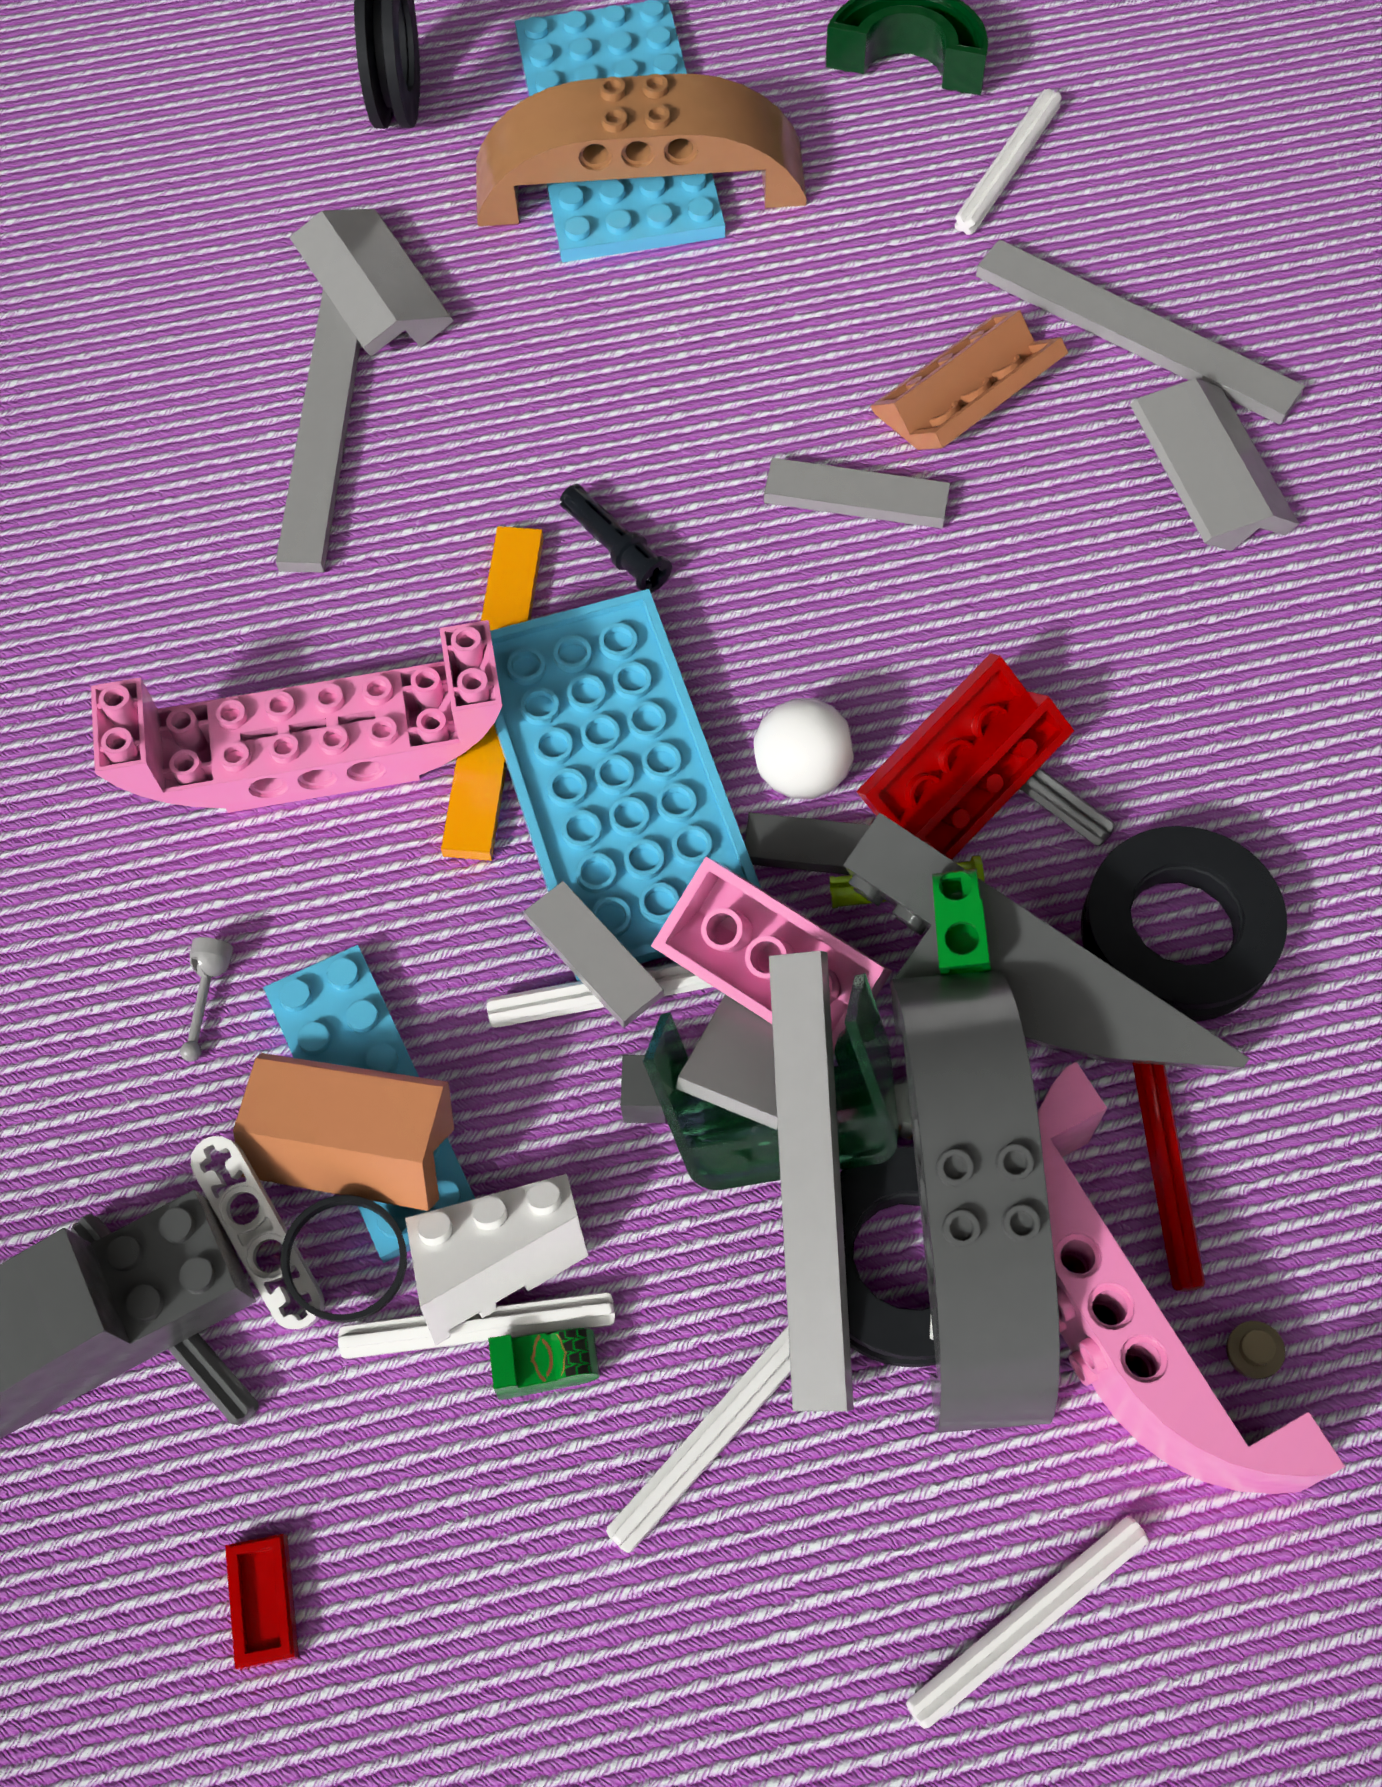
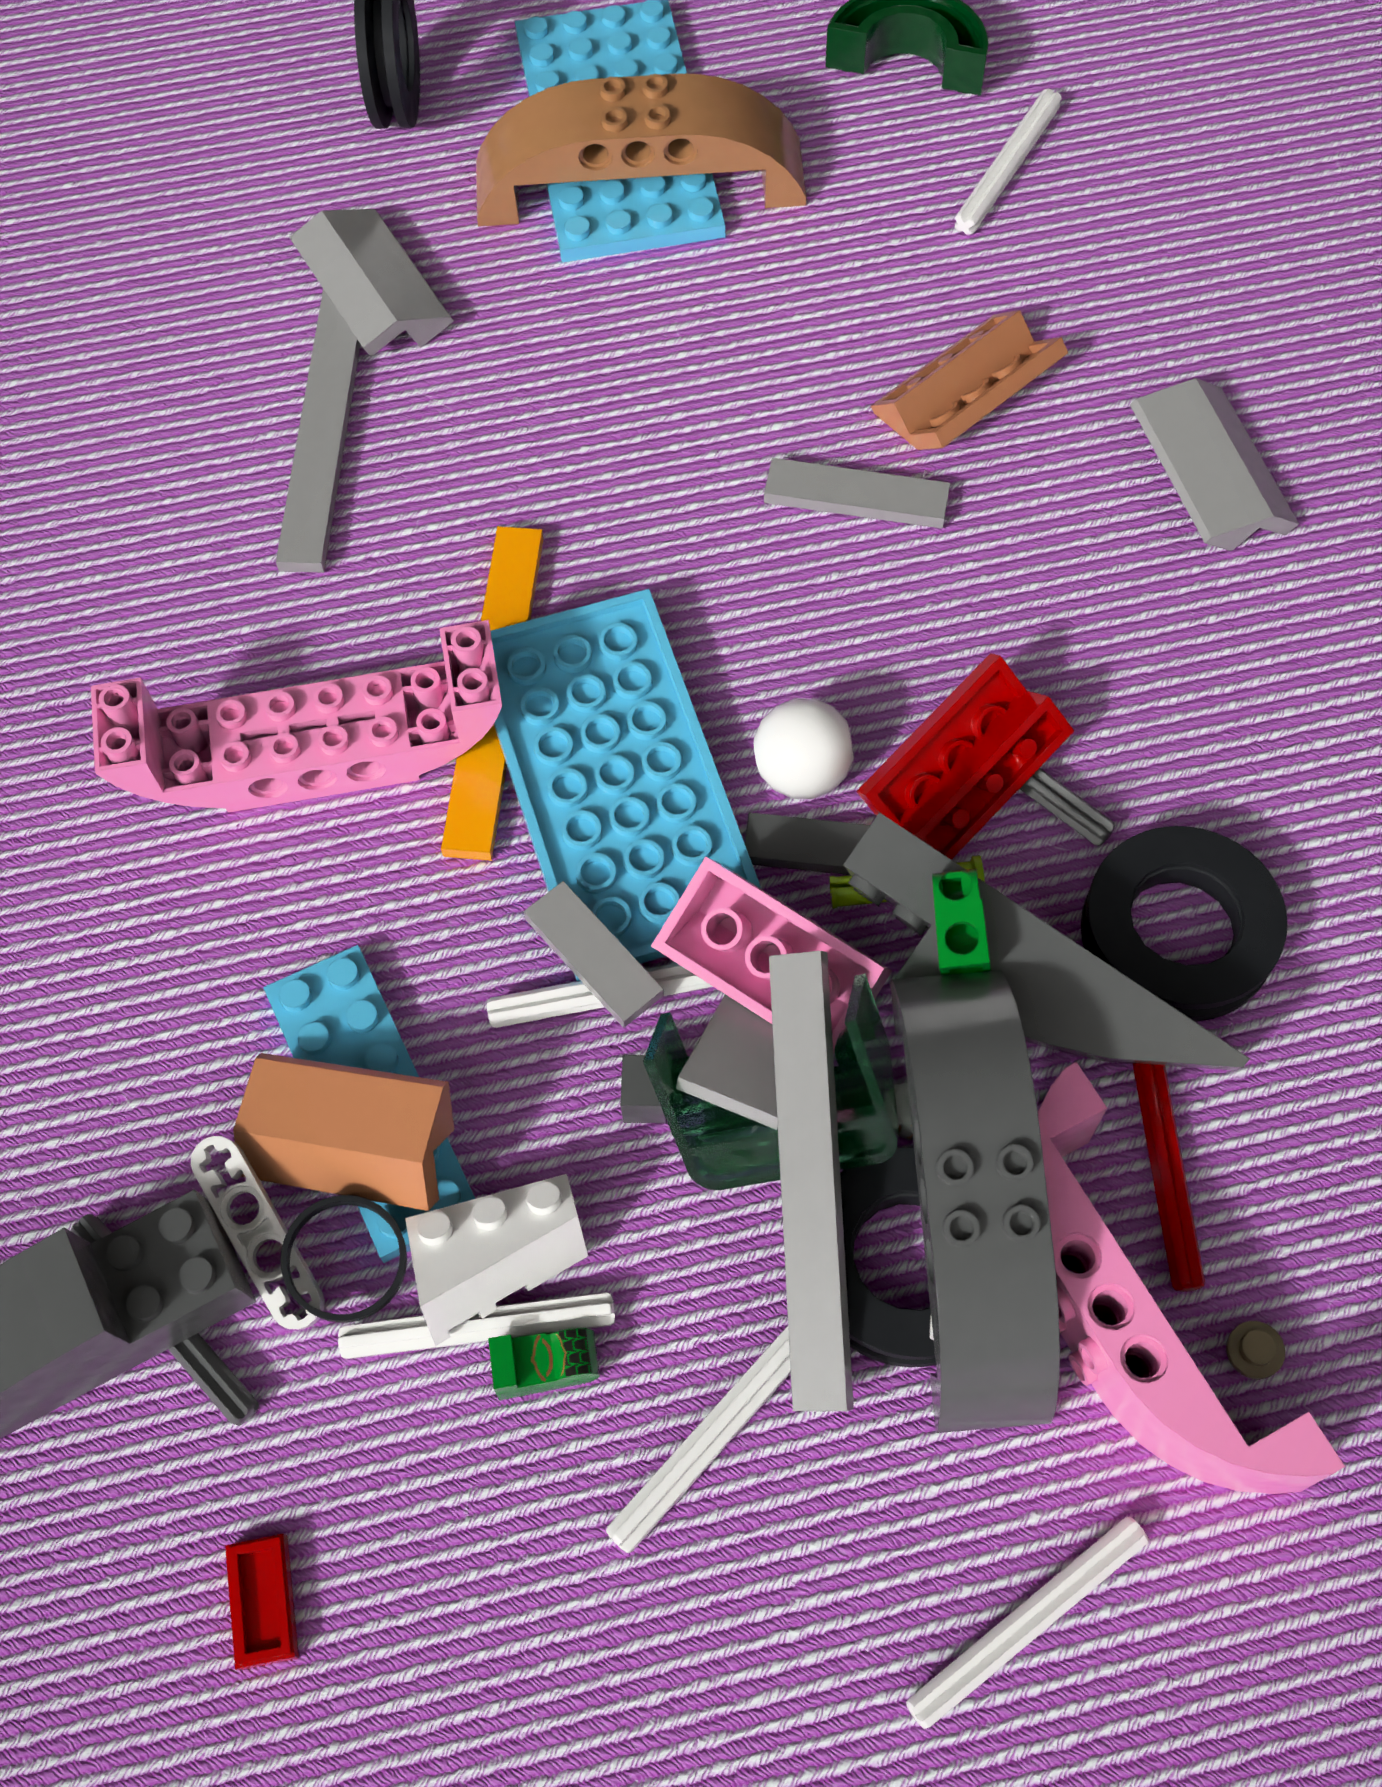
light grey hinge [180,937,234,1062] -> none
black pin [560,484,672,593] -> none
light grey tile [976,239,1305,425] -> none

